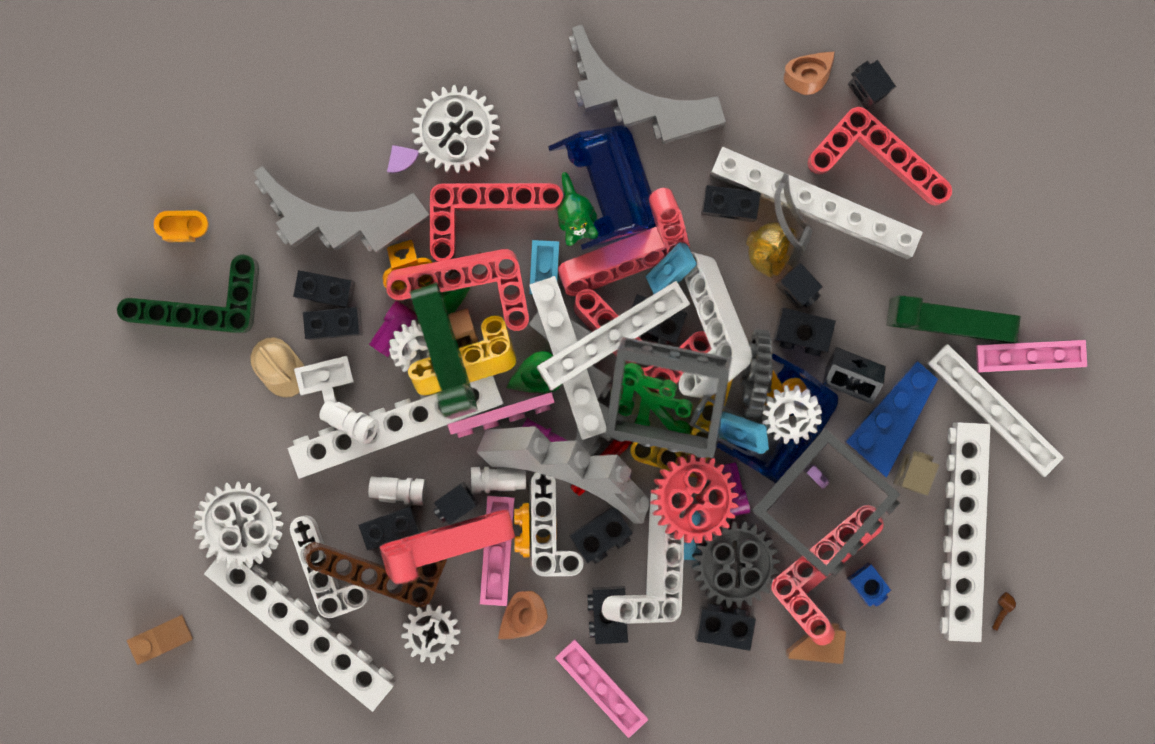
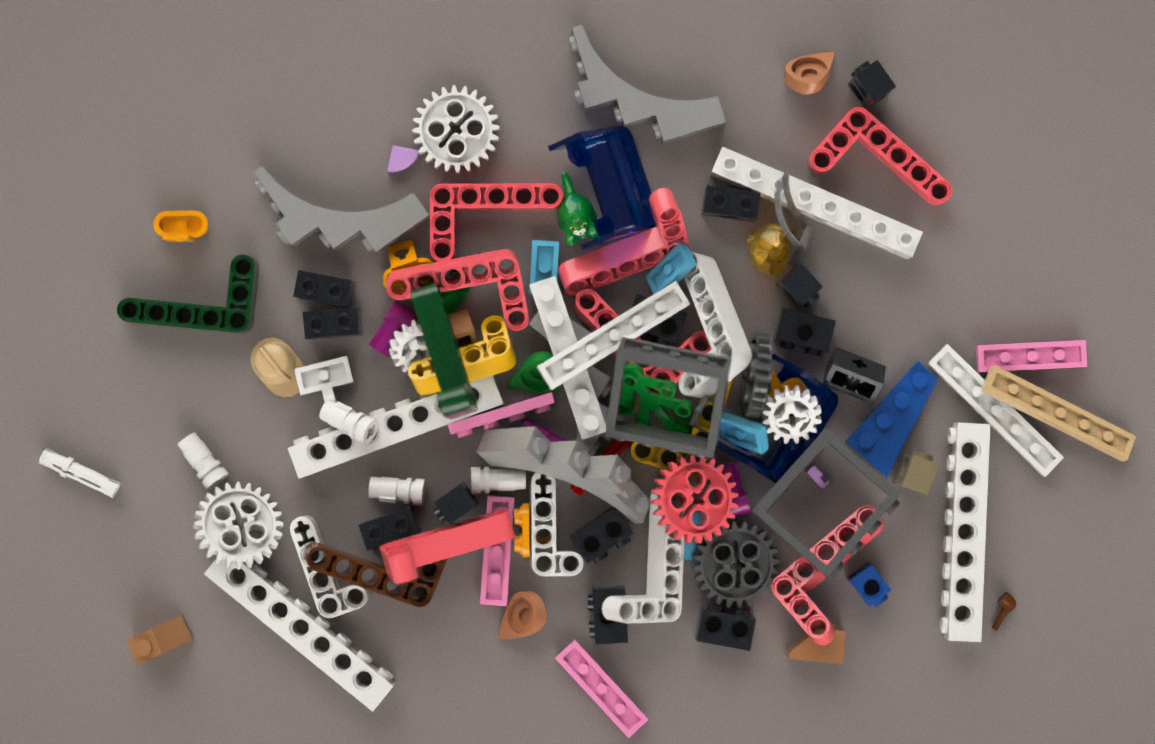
white gear [401,603,461,663] -> none
dark green beam [886,295,1021,343] -> none
none -> white pin [39,448,121,498]
none -> white axle [178,432,229,490]
none -> tan plate [981,365,1136,462]

